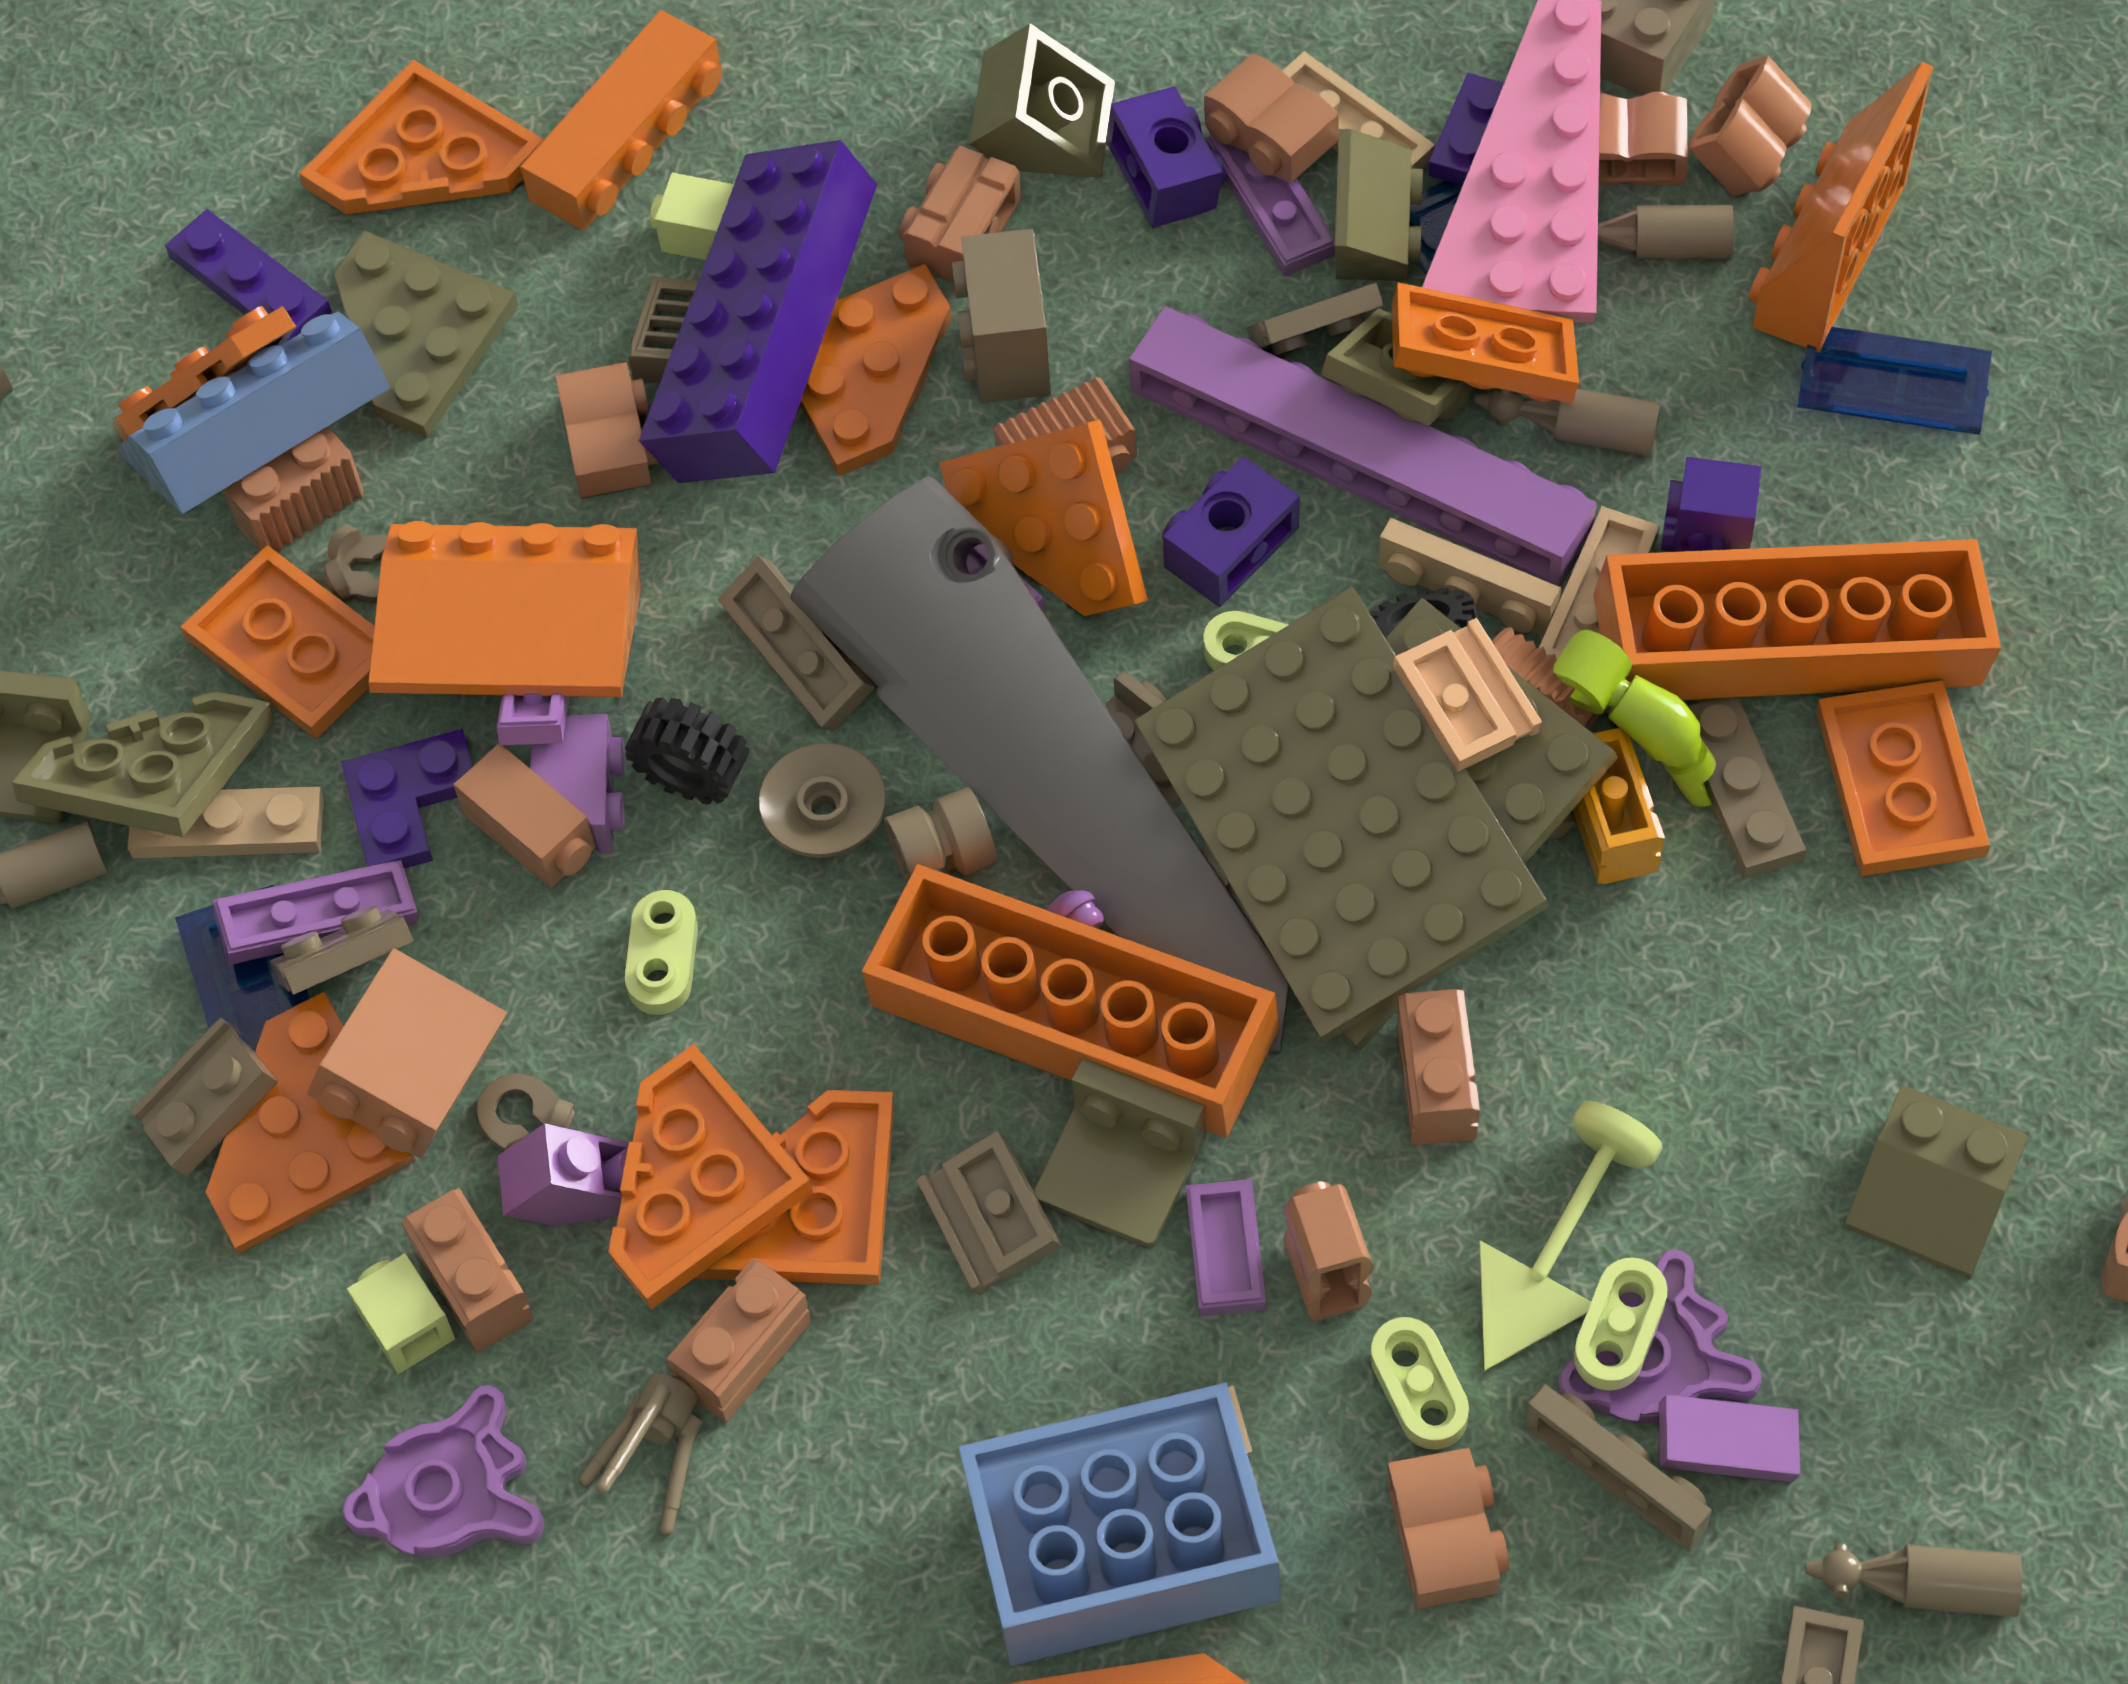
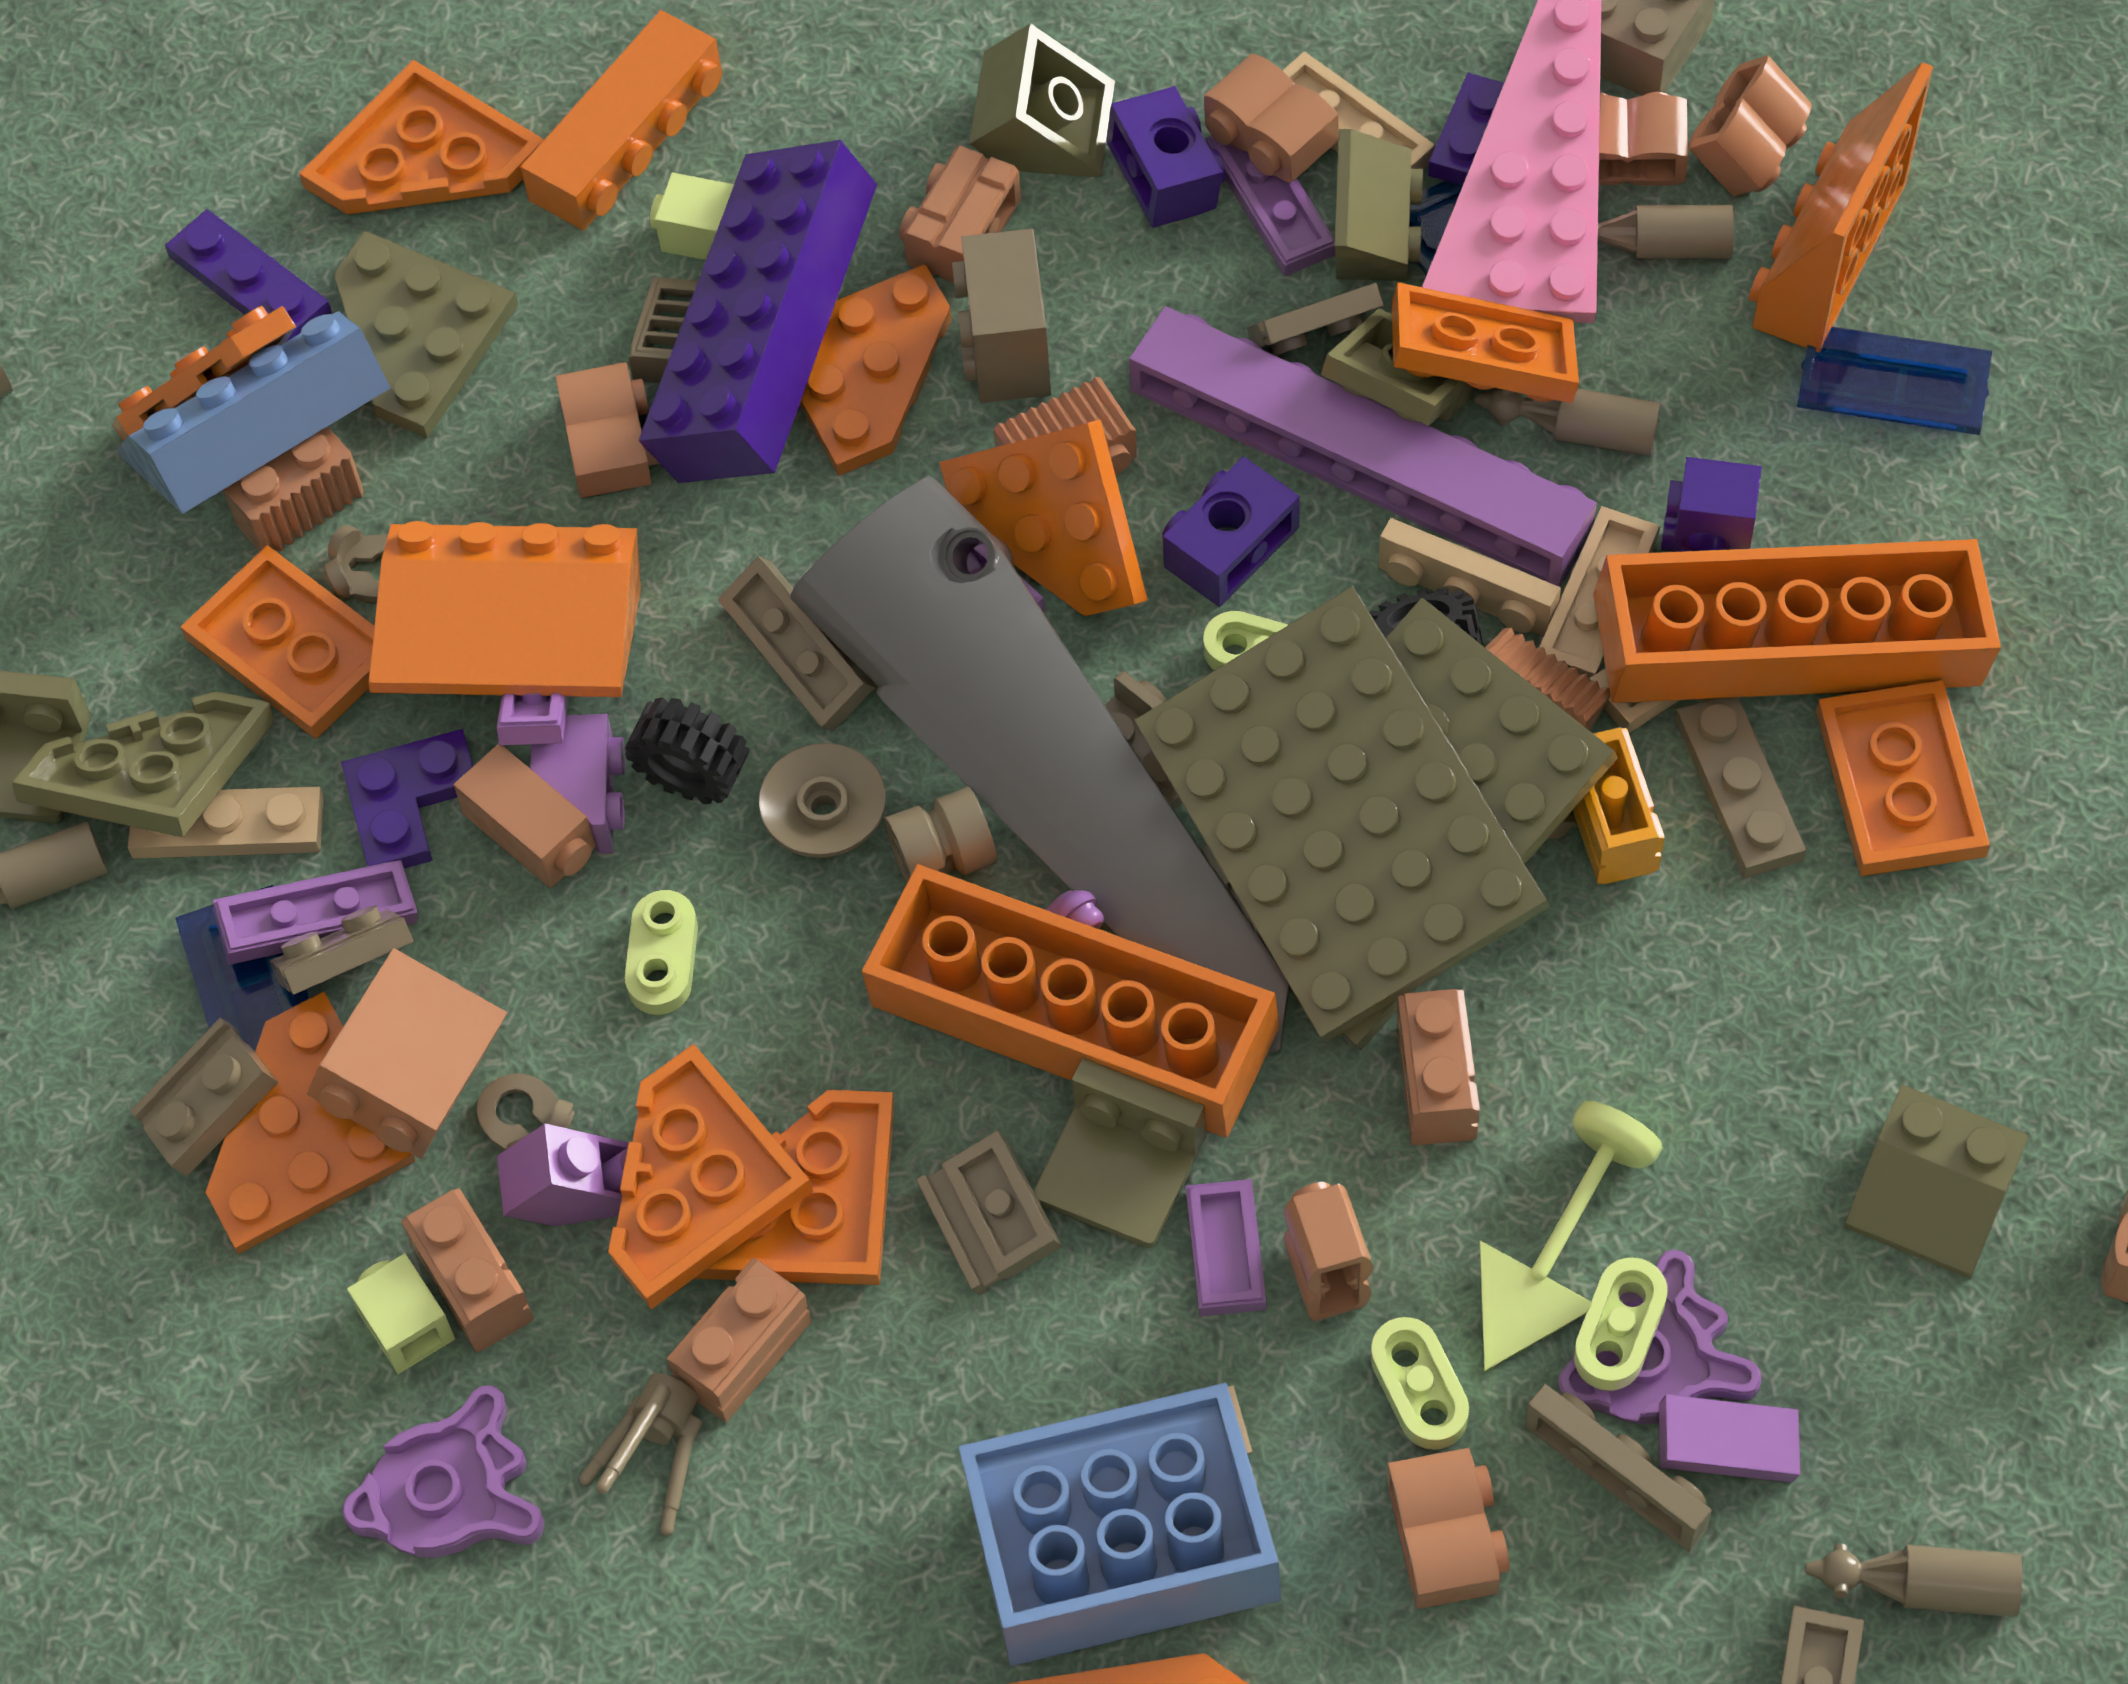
light nougat plate [1393,618,1542,772] -> none
lime piece [1553,629,1716,807] -> none

